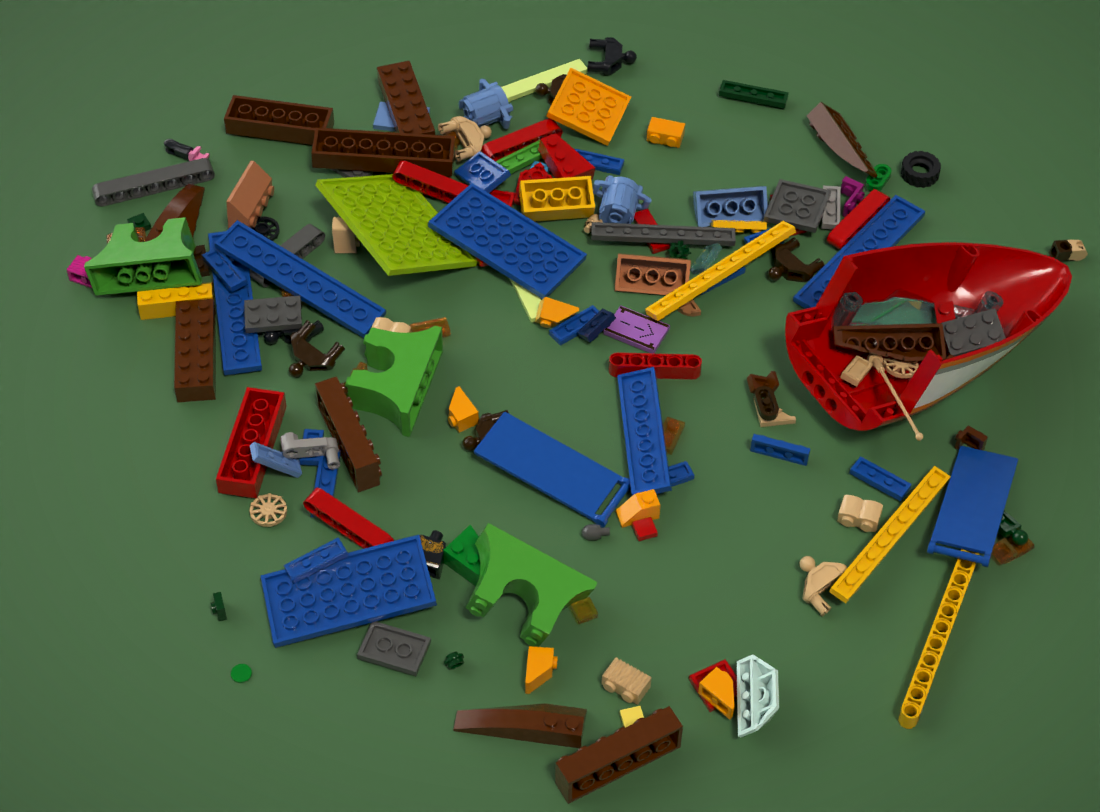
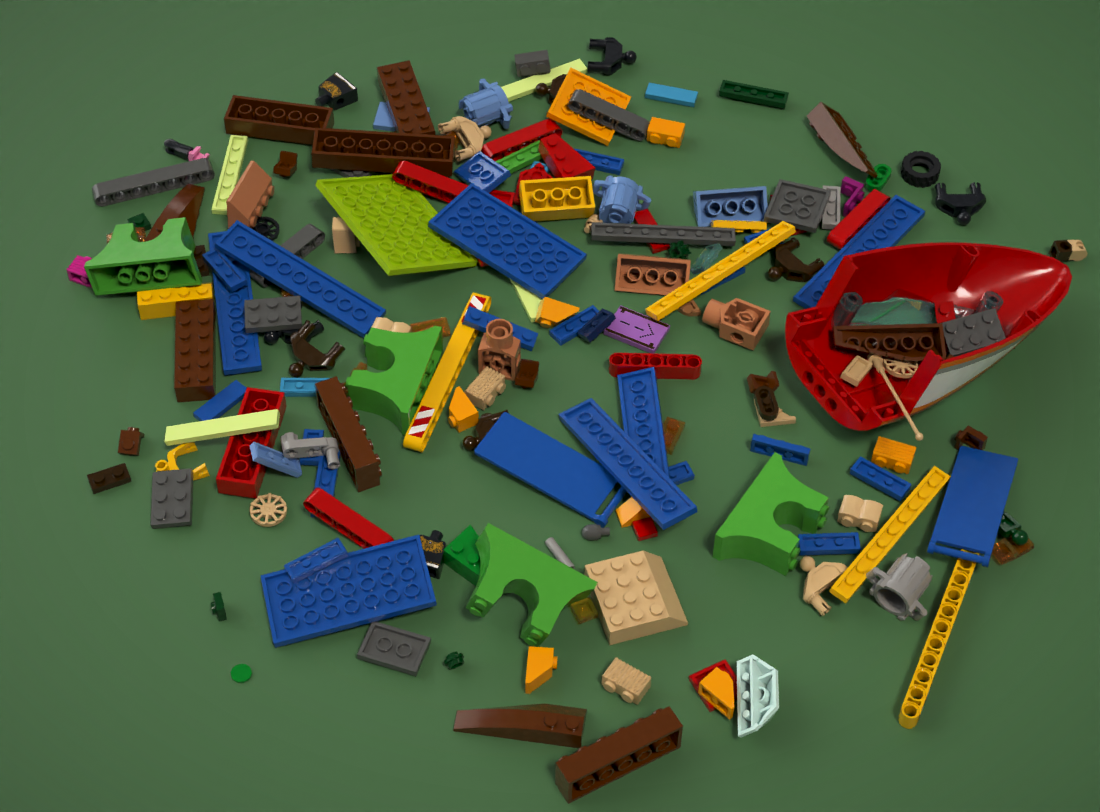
light yellow tile [620,706,644,728] -> none
none -> dark brown plate [87,463,132,494]
none -> reddish brown bracket [118,427,145,456]
none -> dark grey plate [150,468,193,529]
none -> yellow piece [155,442,210,481]
none -> yellowish green tile [164,409,280,446]
none -> blue tile [193,380,247,421]
none -> yellowish green tile [211,135,248,215]
none -> reddish brown bracket [273,151,298,177]
none -> dark azure tile [280,378,330,397]
none -> black torso [315,72,358,110]
none -> yellow beam [403,292,491,452]
none -> blue plate [462,306,538,351]
none -> tan brick [464,366,506,411]
none -> nougat brick [478,319,521,381]
none -> dark grey brick [515,50,551,78]
none -> reddish brown bracket [515,359,539,388]
none -> light grey piece [545,537,575,569]
none -> blue plate [559,398,697,530]
none -> dark grey beam [568,89,650,141]
none -> tan slope [584,551,688,645]
none -> dark azure tile [645,83,698,107]
none -> nougat brick [702,298,771,351]
none -> bright green piece [713,452,829,576]
none -> blue plate [798,532,861,555]
none -> light grey container [866,553,933,621]
none -> light orange brick [871,436,917,474]
none -> black connector [934,182,986,225]

